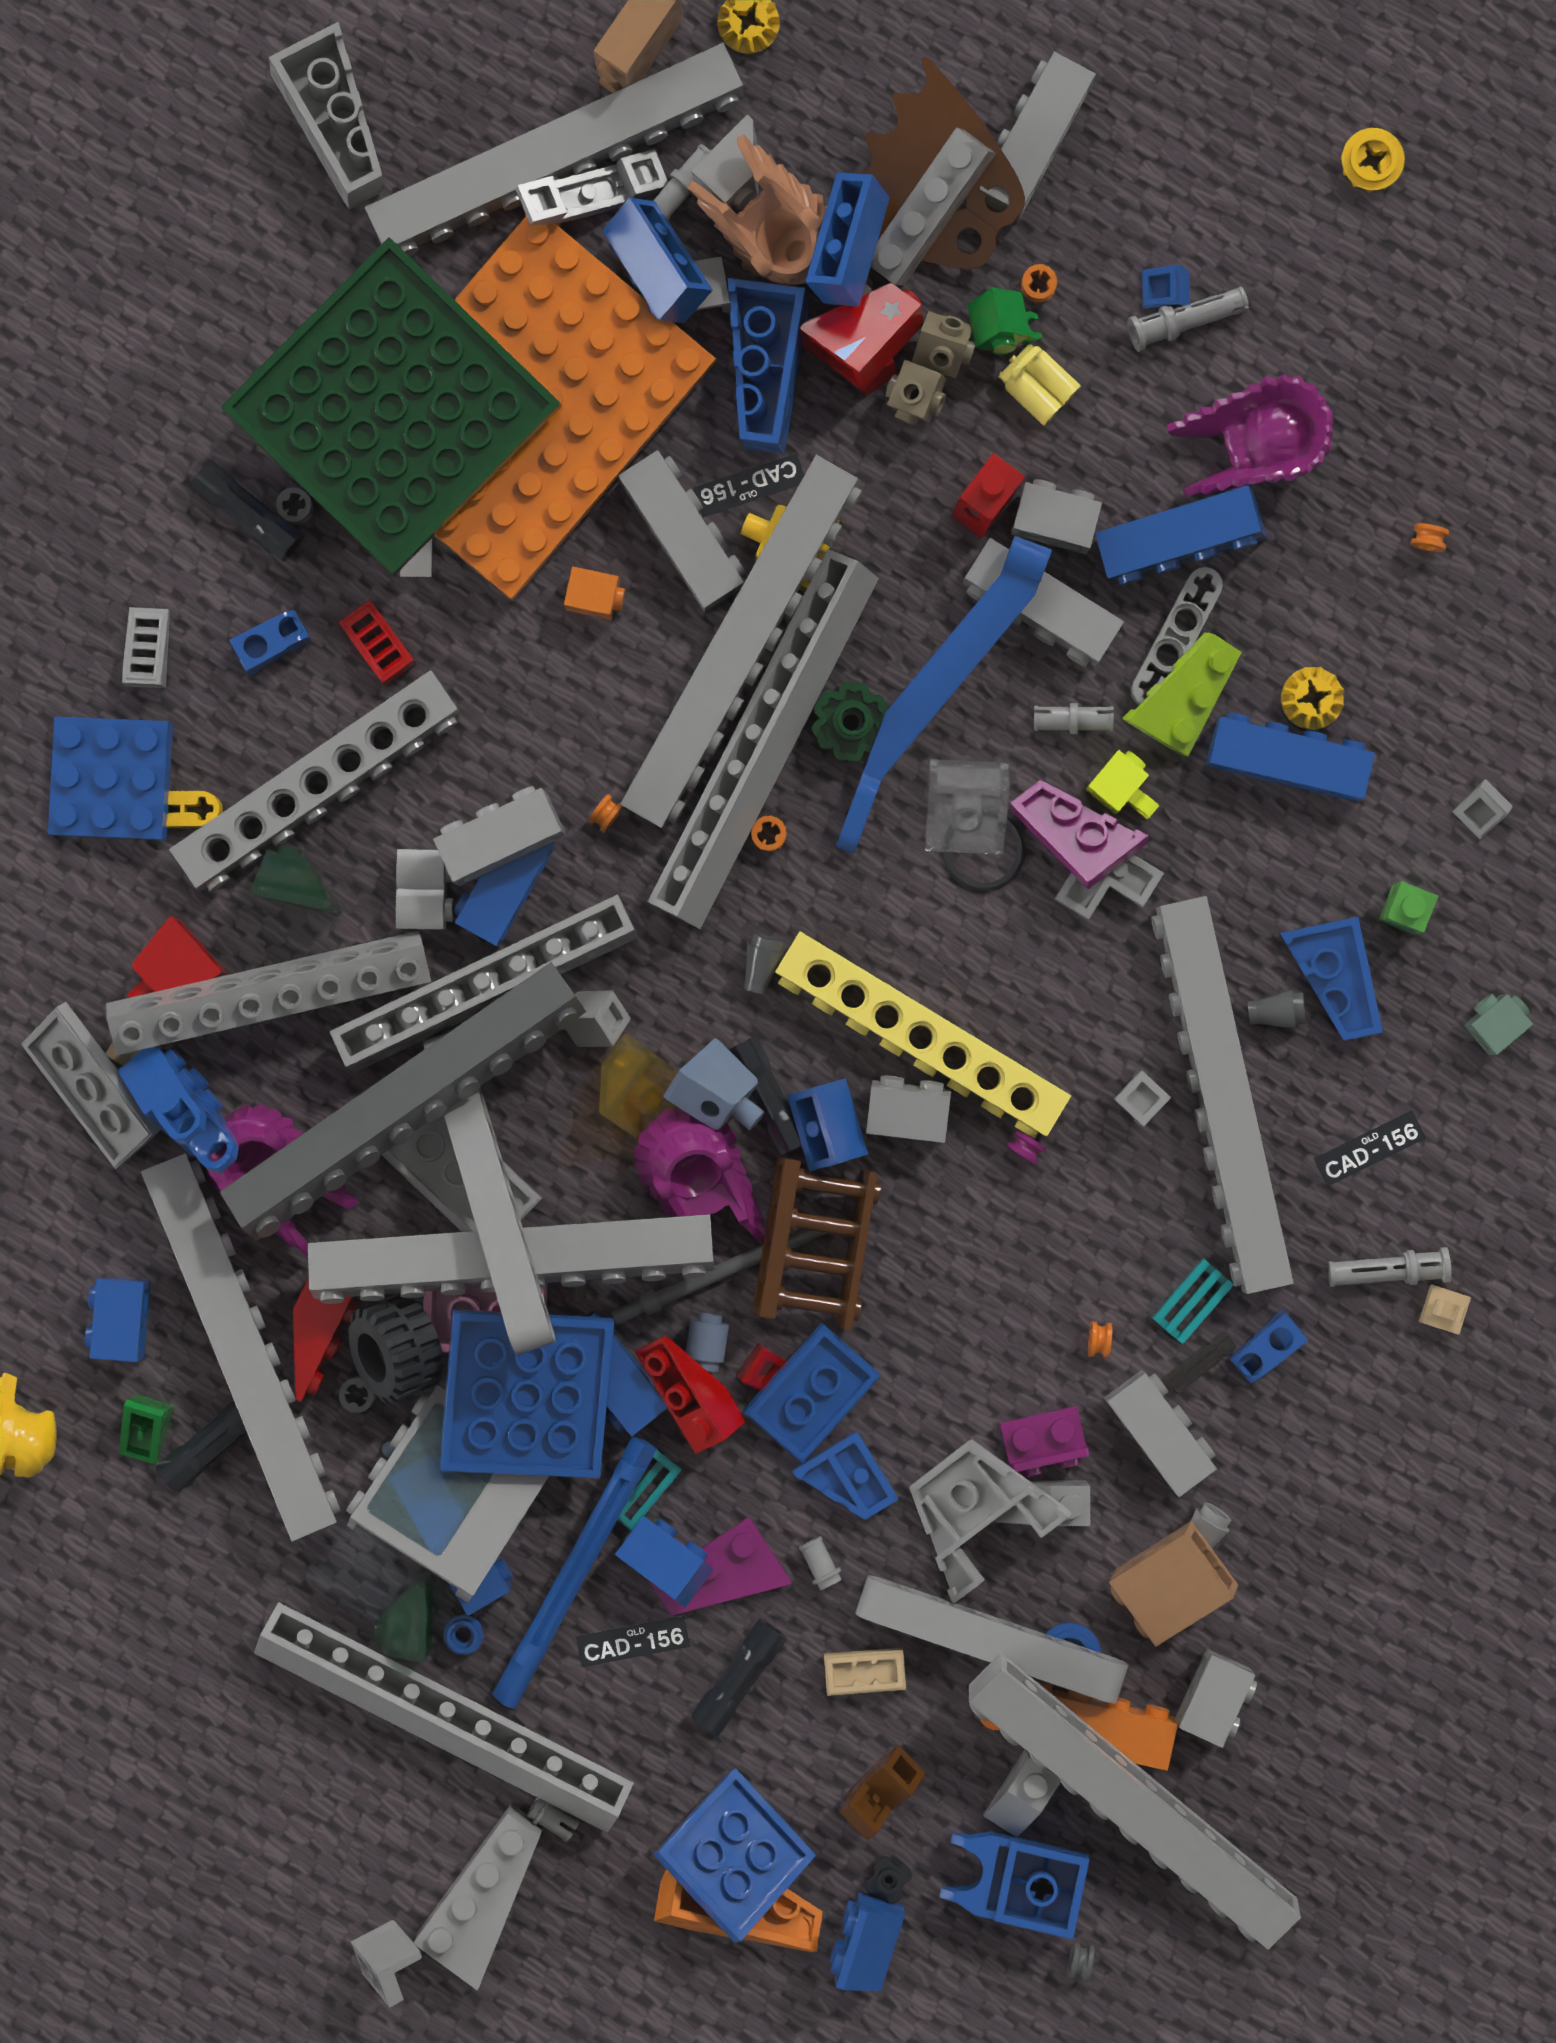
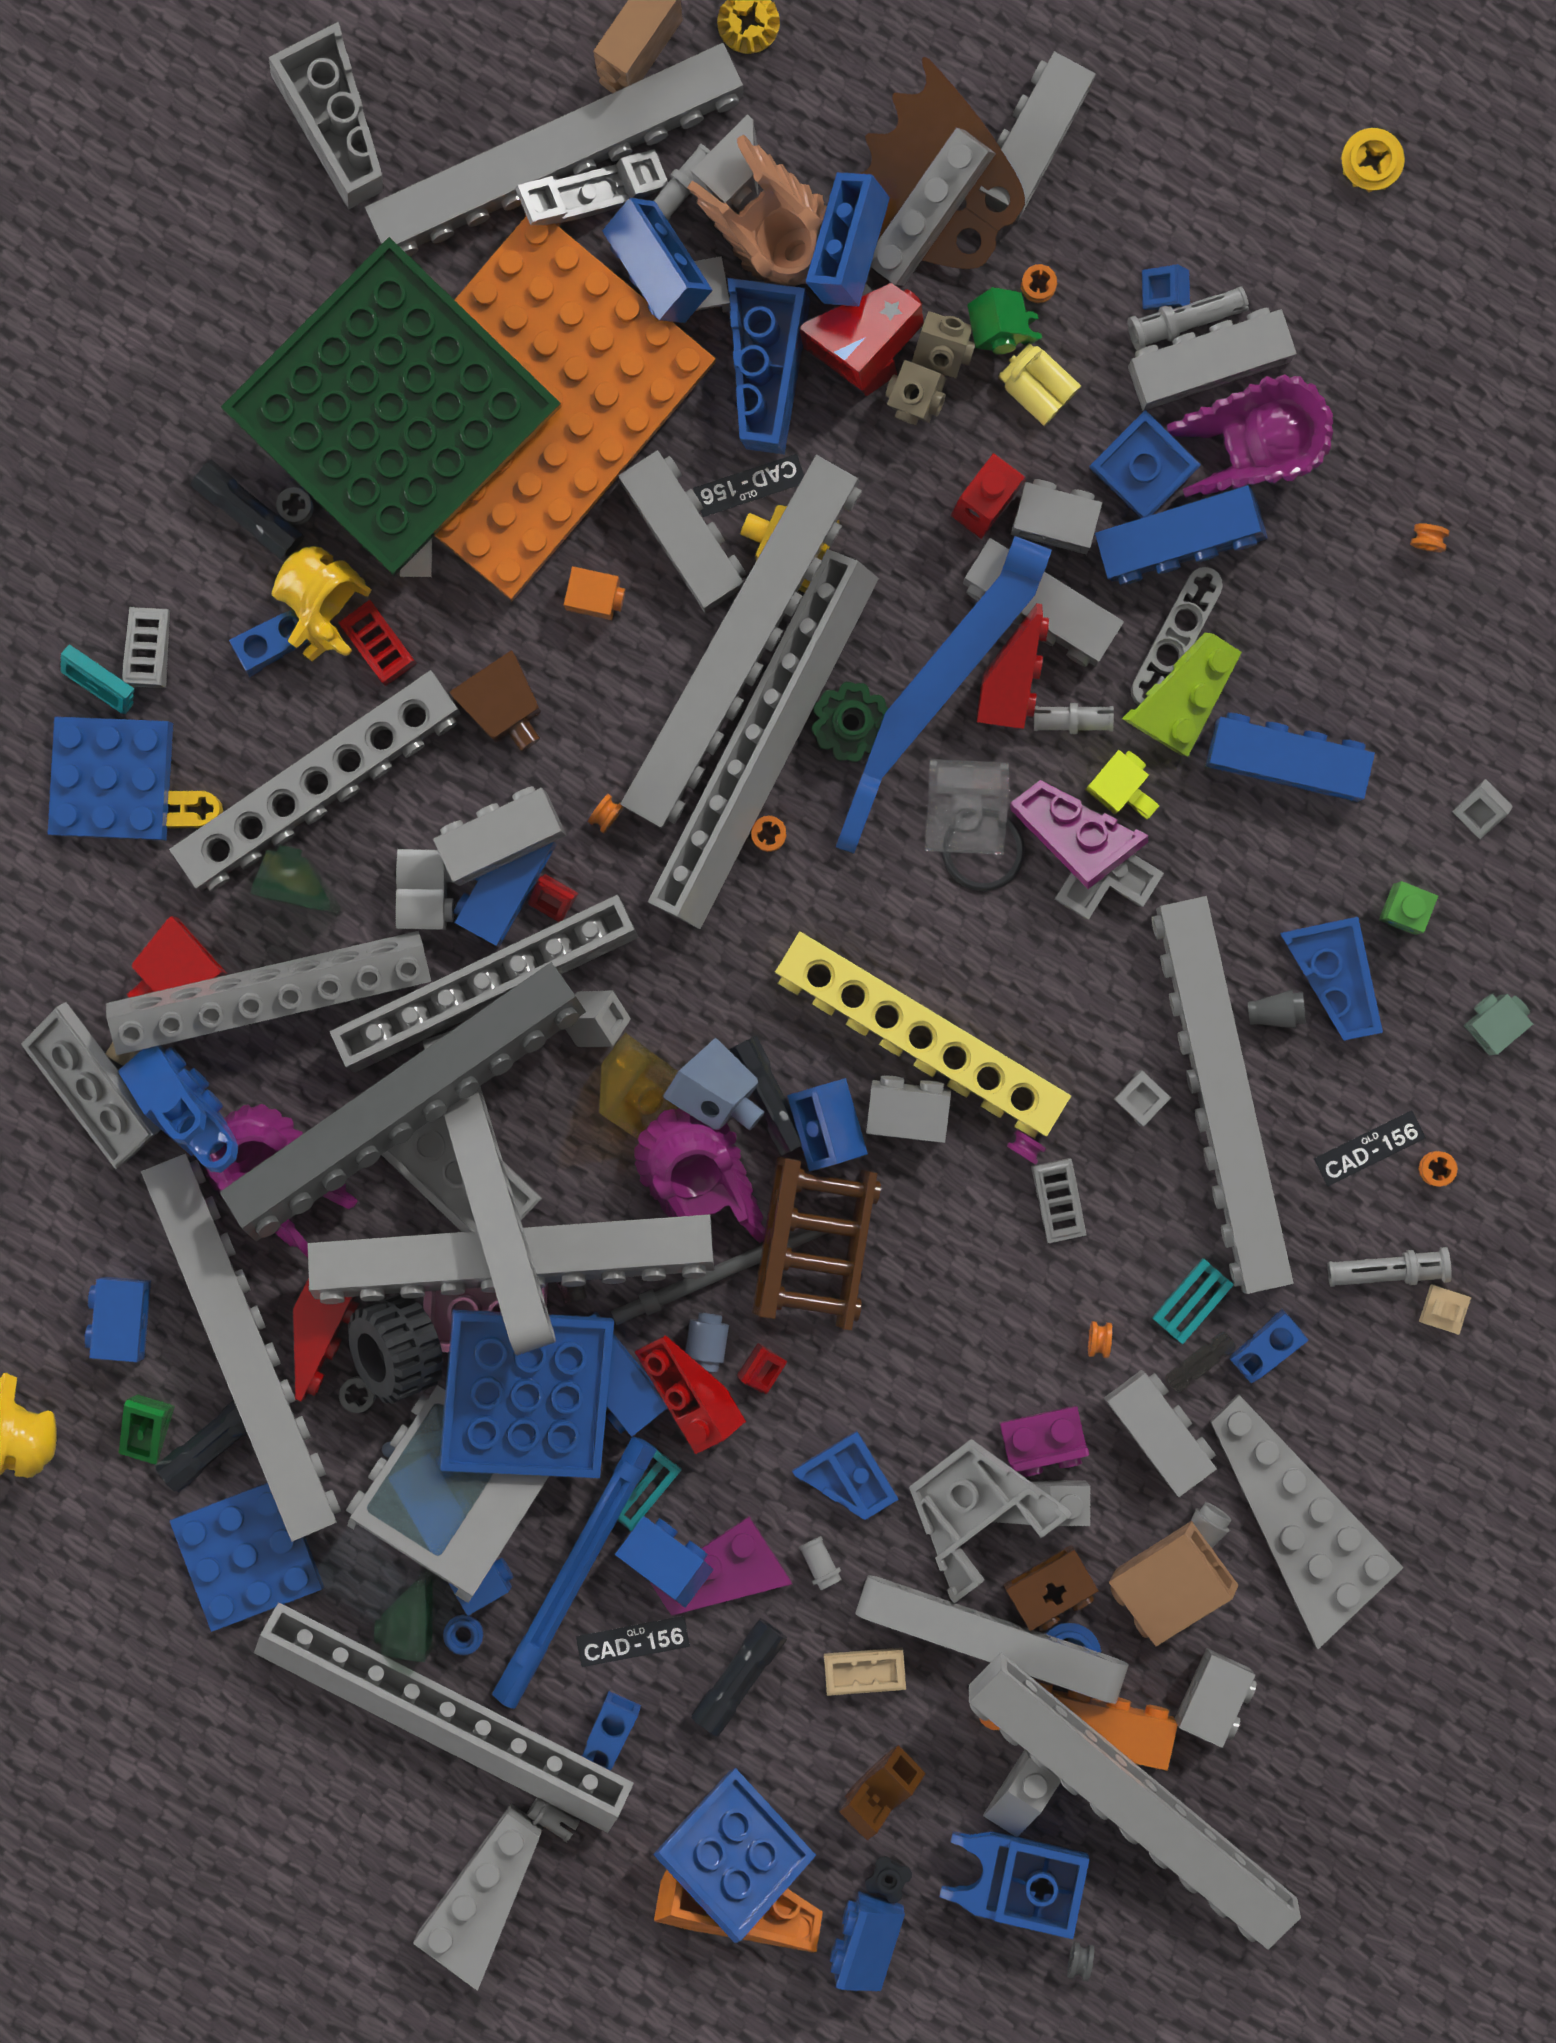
light grey panel [351,1920,422,2008] -> none
dark grey cone [743,933,785,994] -> none
blue tile [743,1322,881,1464] -> none
yellow gear [1281,667,1344,730] -> none
none -> teal tile [61,644,134,714]
none -> blue plate [170,1482,324,1632]
none -> yellow piece [272,546,372,661]
none -> reddish brown torso [450,650,541,752]
none -> red slope [528,874,579,922]
none -> blue leg [581,1691,641,1771]
none -> red slope [977,603,1049,729]
none -> reddish brown brick [1004,1544,1099,1631]
none -> light grey slope [1031,1158,1086,1243]
none -> blue plate [1089,410,1201,519]
none -> light grey brick [1128,308,1297,411]
none -> light grey wing [1210,1394,1403,1649]
none -> orange bush [1419,1151,1458,1187]

